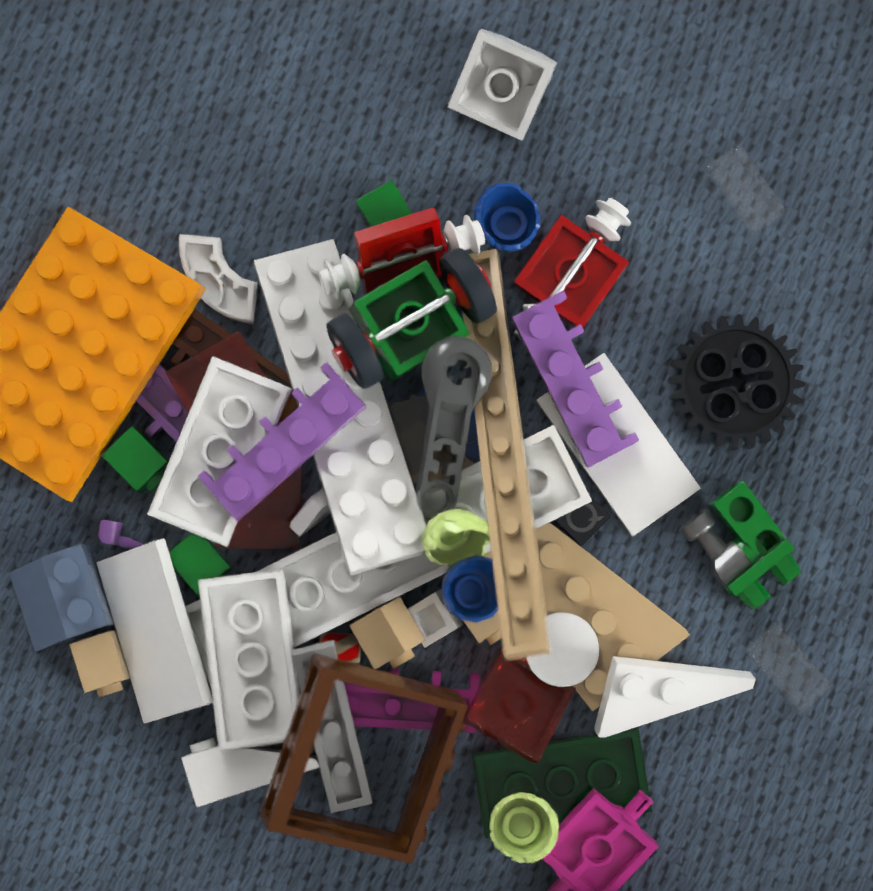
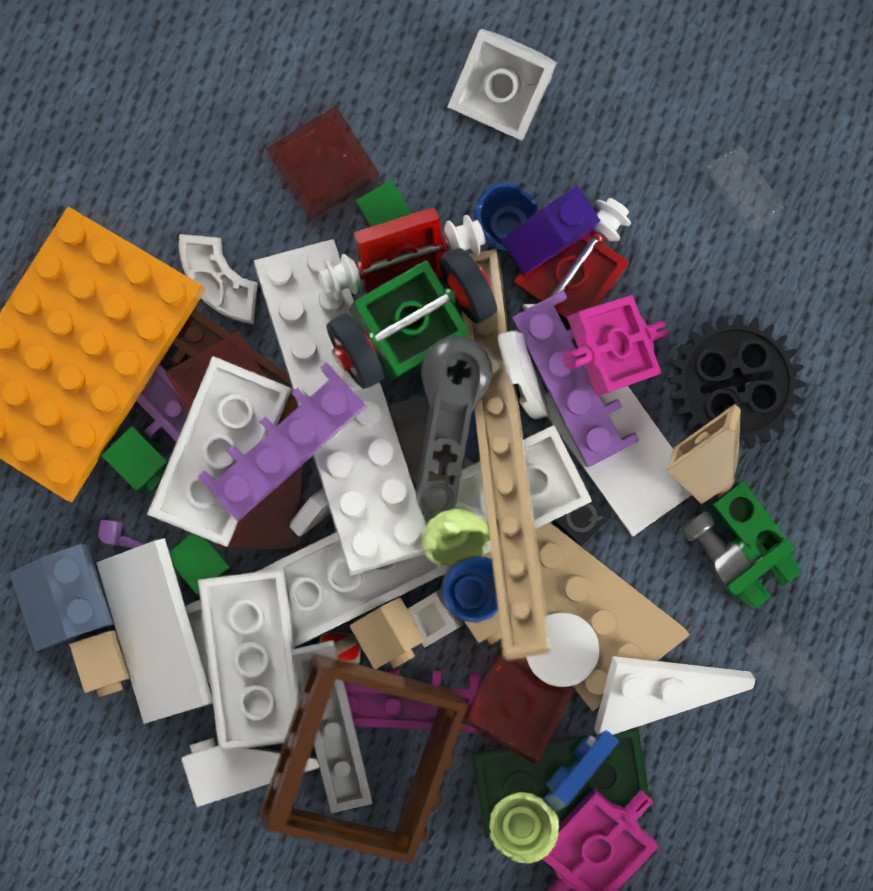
none -> clear red plate [266,105,380,220]
none -> white tile [498,331,550,419]
none -> dark purple slope [501,186,601,276]
none -> blue piece [543,729,619,812]
none -> dark pink plate [562,295,668,397]
none -> tan slope [667,404,741,504]

